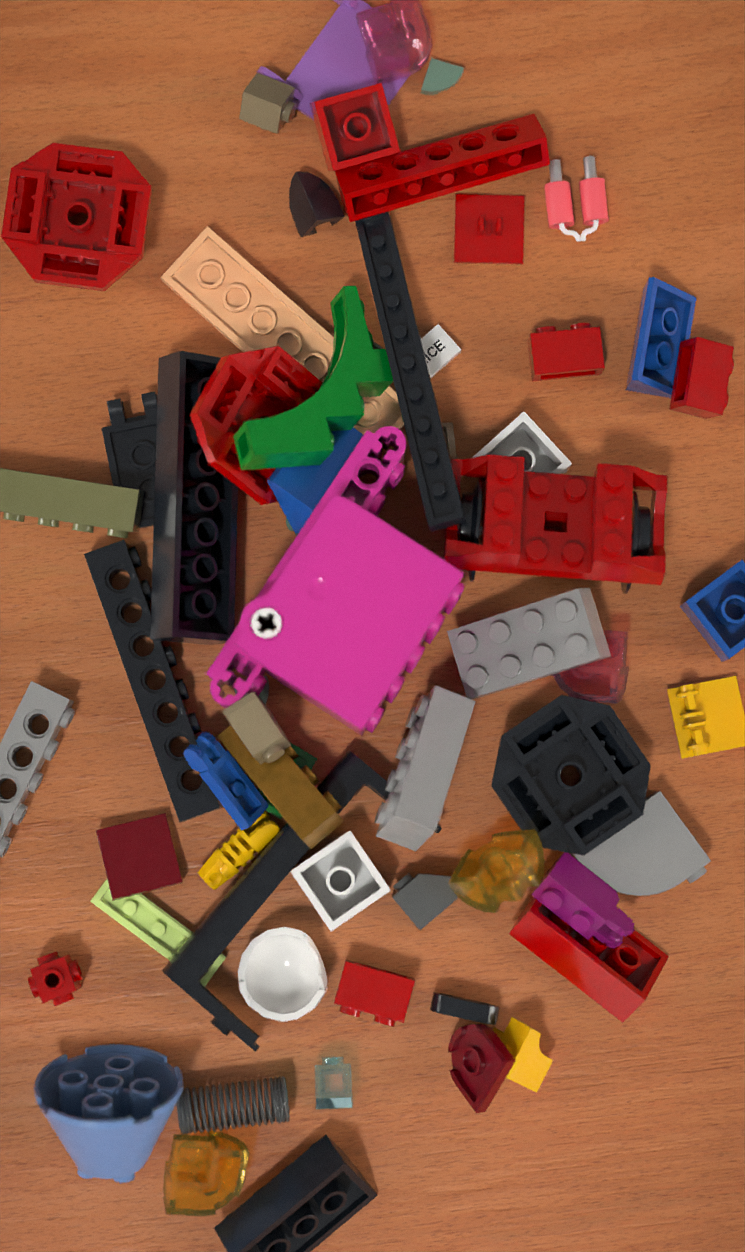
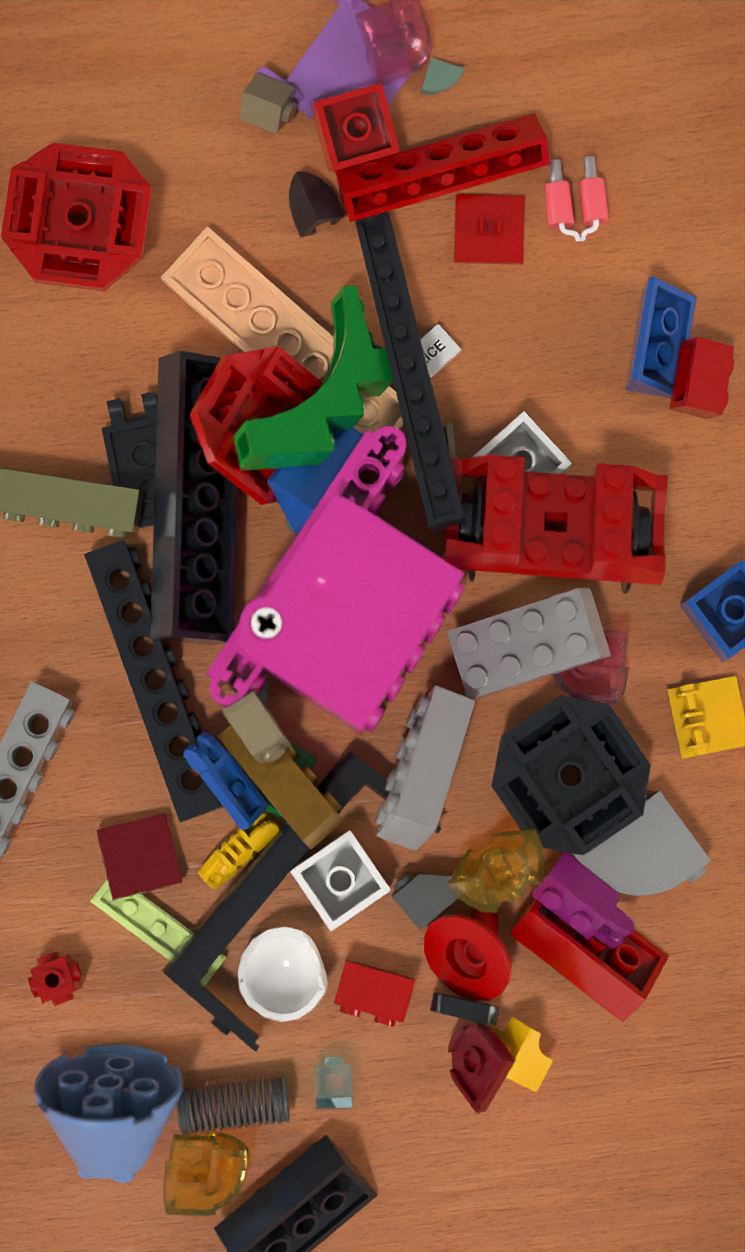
red piece [528,323,605,382] -> none
none -> red piece [424,878,511,1001]

